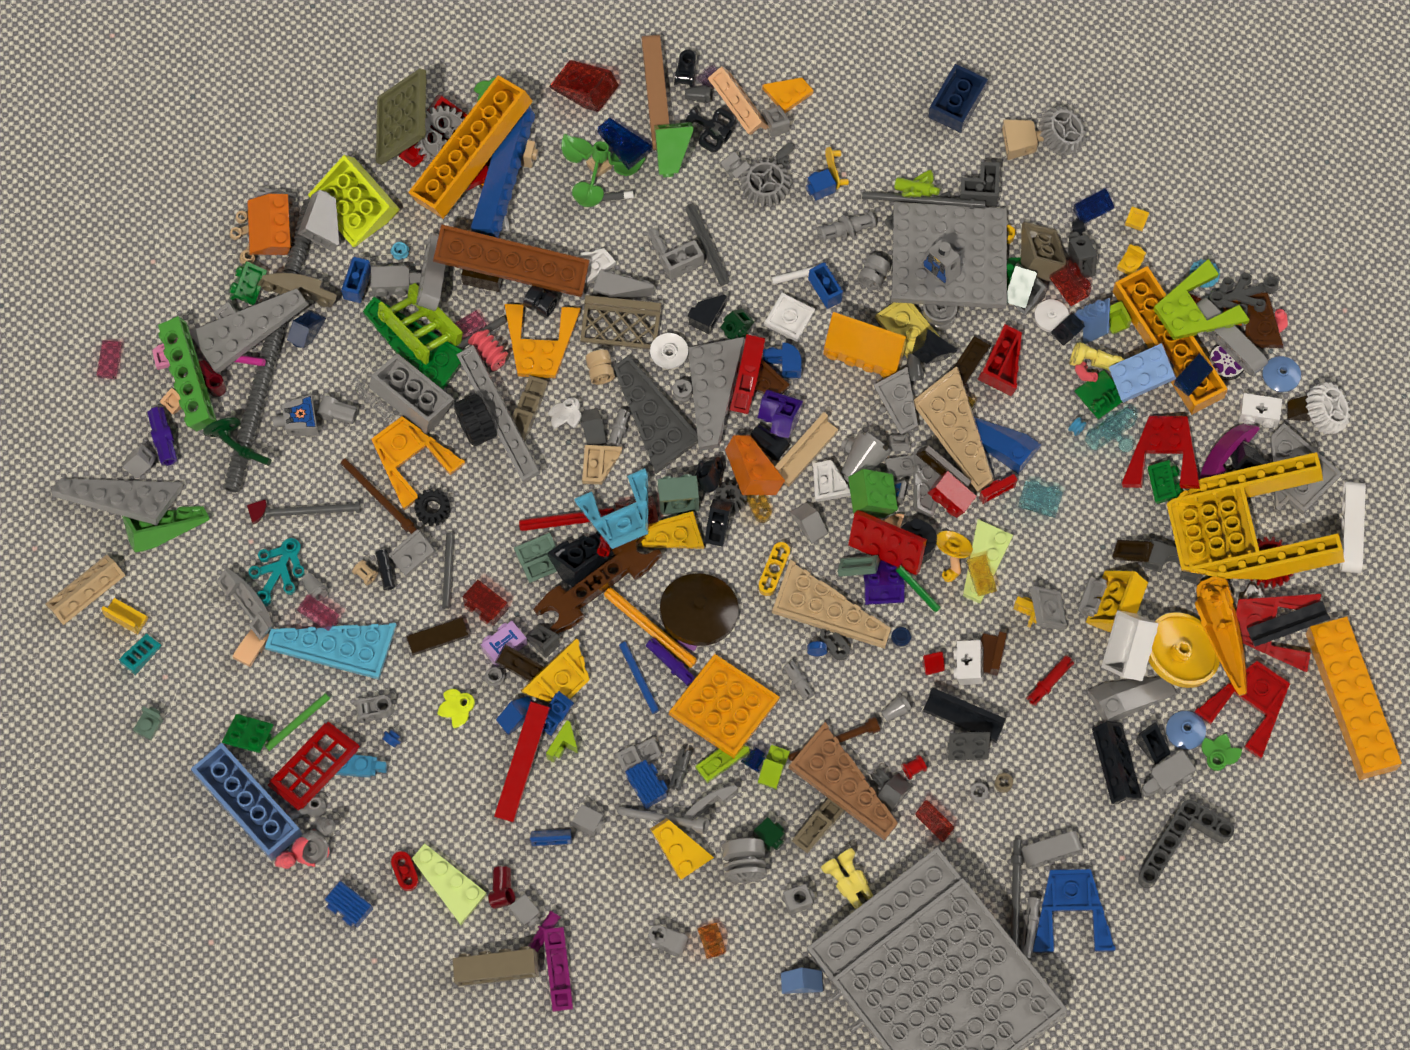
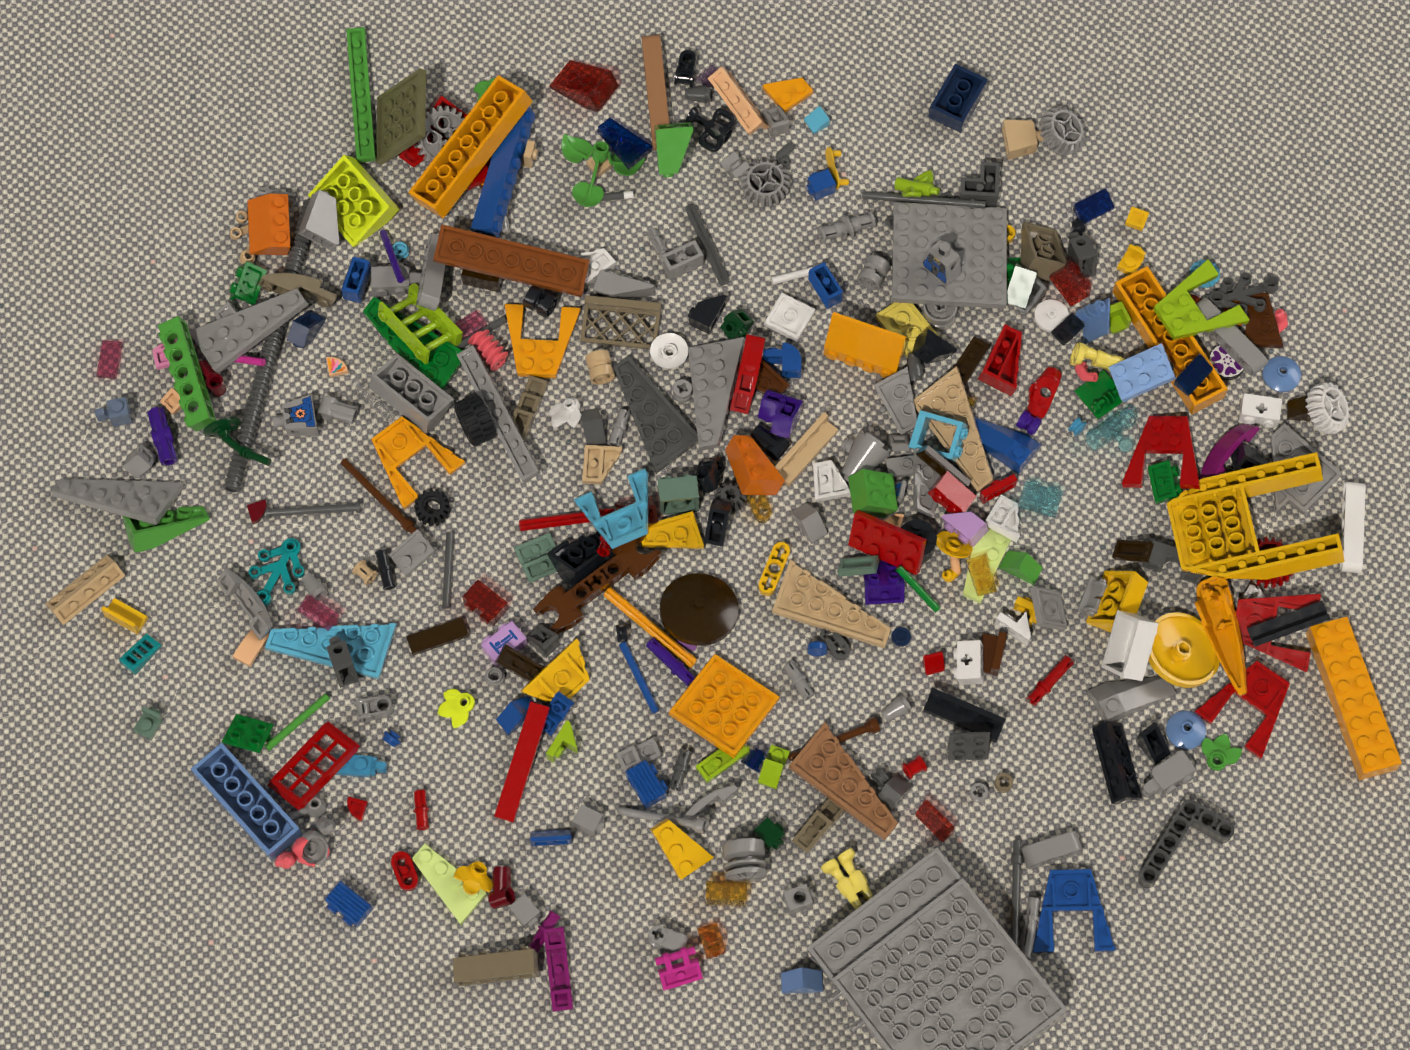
none -> sand blue brick [95,397,132,427]
none -> tile [326,357,349,377]
none -> dark grey torso [326,636,359,688]
none -> bright green plate [346,27,376,163]
none -> red tile [347,796,368,822]
none -> dark purple bar [379,230,405,283]
none -> red axle [413,789,429,830]
none -> yellow plate [454,861,493,895]
none -> black bush [616,624,628,642]
none -> dark pink plate [654,946,703,991]
none -> clear yellow brick [706,881,747,908]
none -> medium azure slope [804,106,830,134]
none -> medium azure window [909,410,968,462]
none -> lavender slope [942,512,989,547]
none -> white wing [985,494,1020,543]
none -> white slope [995,612,1031,646]
none -> bright green slope [999,551,1043,585]
none -> dark purple wheel [1016,410,1042,436]
none -> red piece [1027,367,1062,419]

